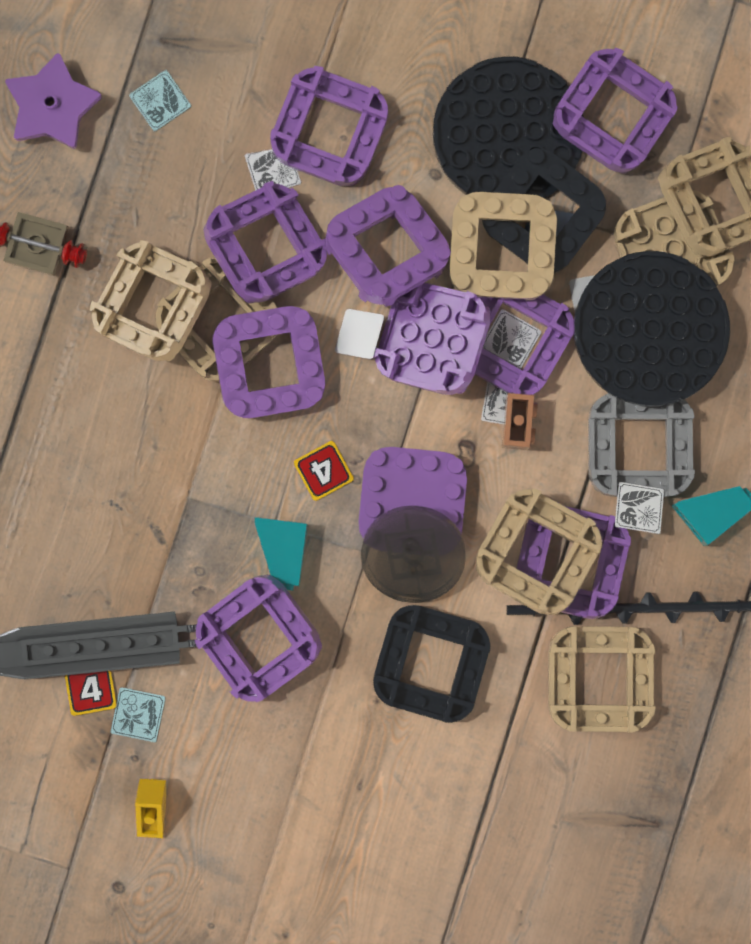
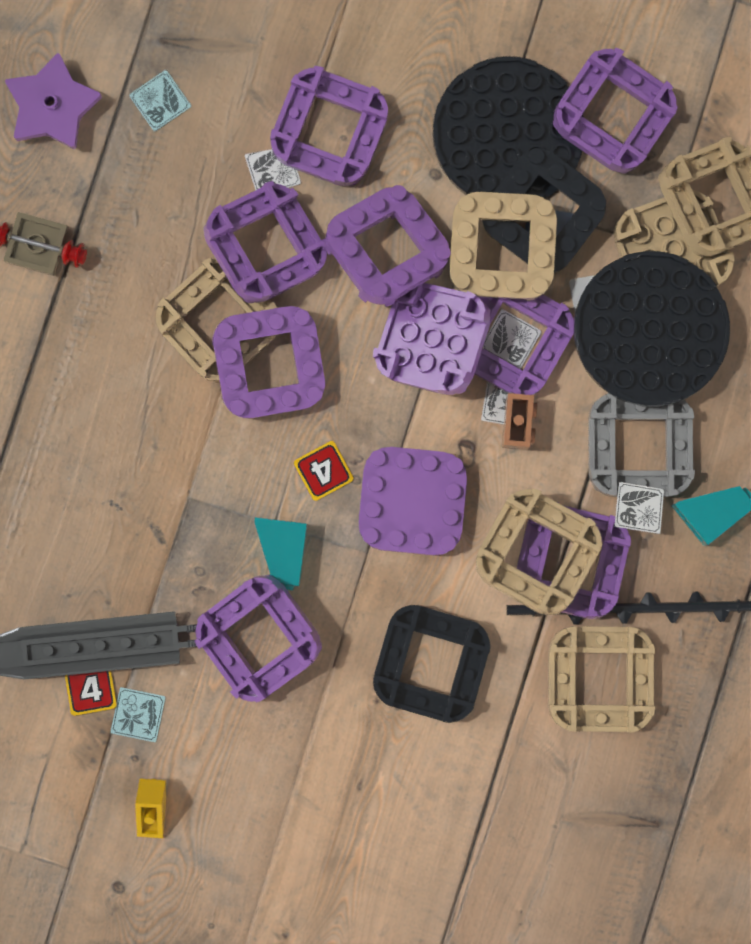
tan plate [89,240,212,361] -> none
white sticker [335,309,384,359] -> none
clear smoke plate [361,506,466,603] -> none

